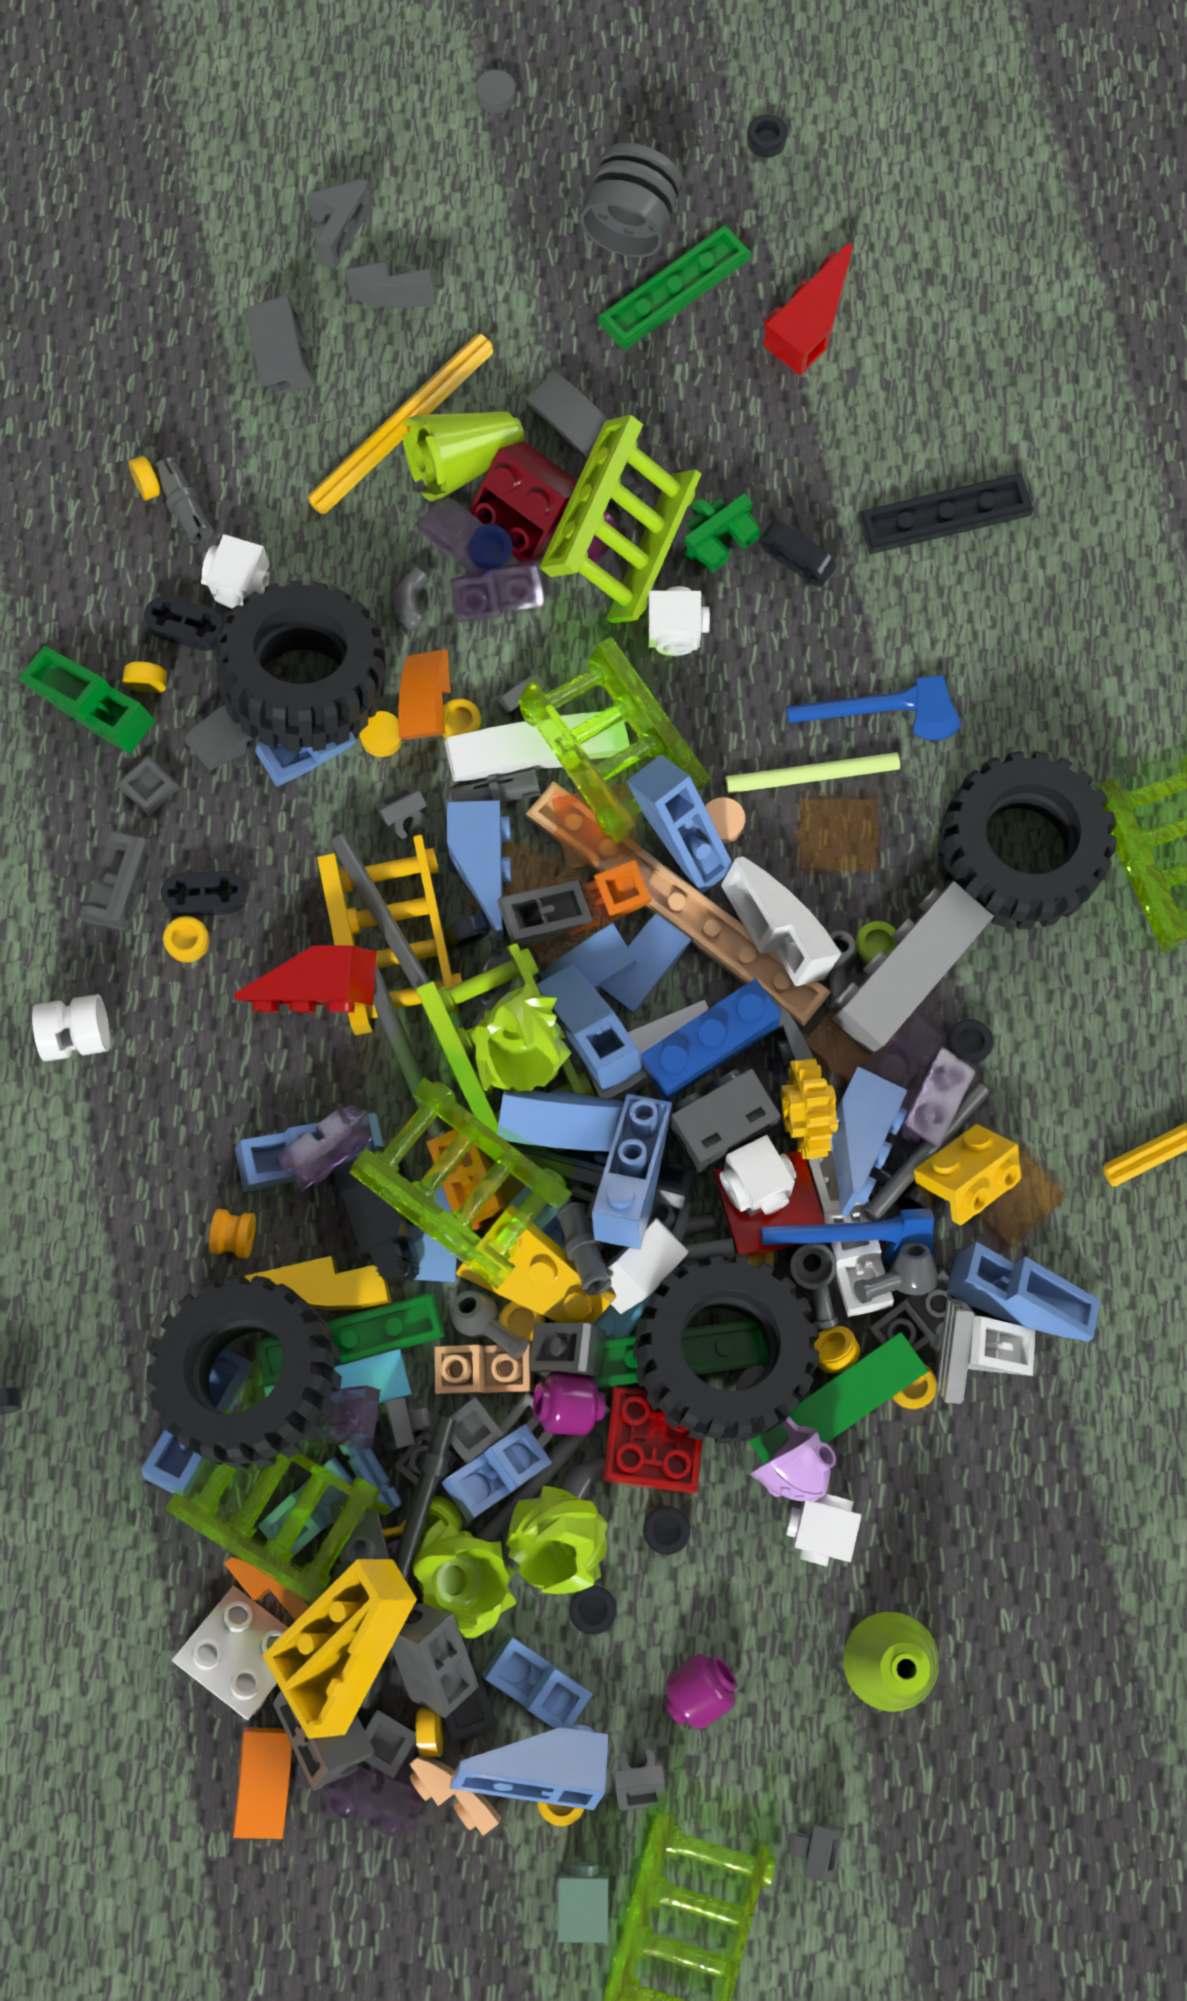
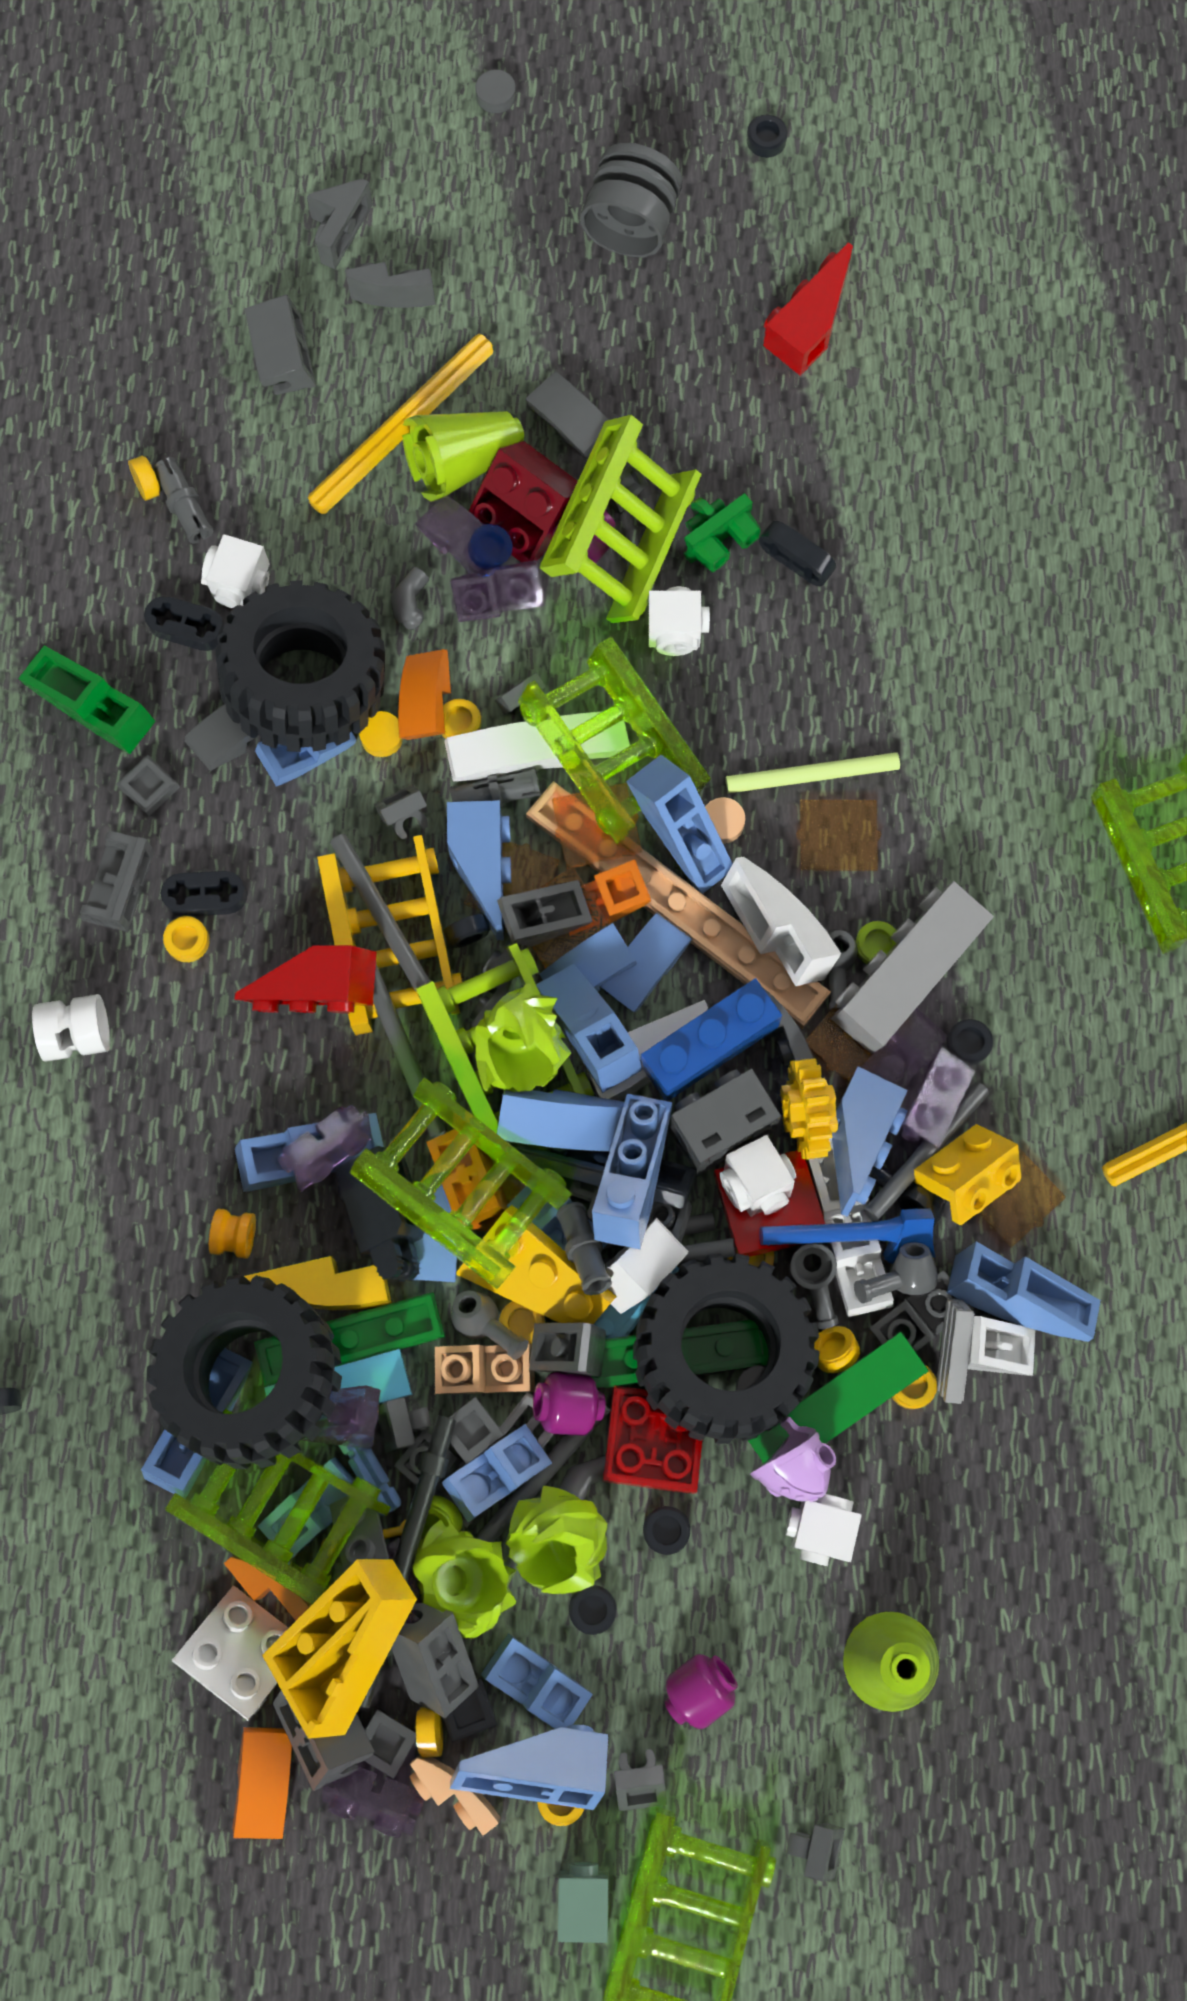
yellow tile [122,661,168,693] -> none
green tile [598,224,751,351] -> none
blue piece [786,675,962,741] -> none
black tile [858,473,1034,555] -> none
black tyre [937,751,1117,929] -> none

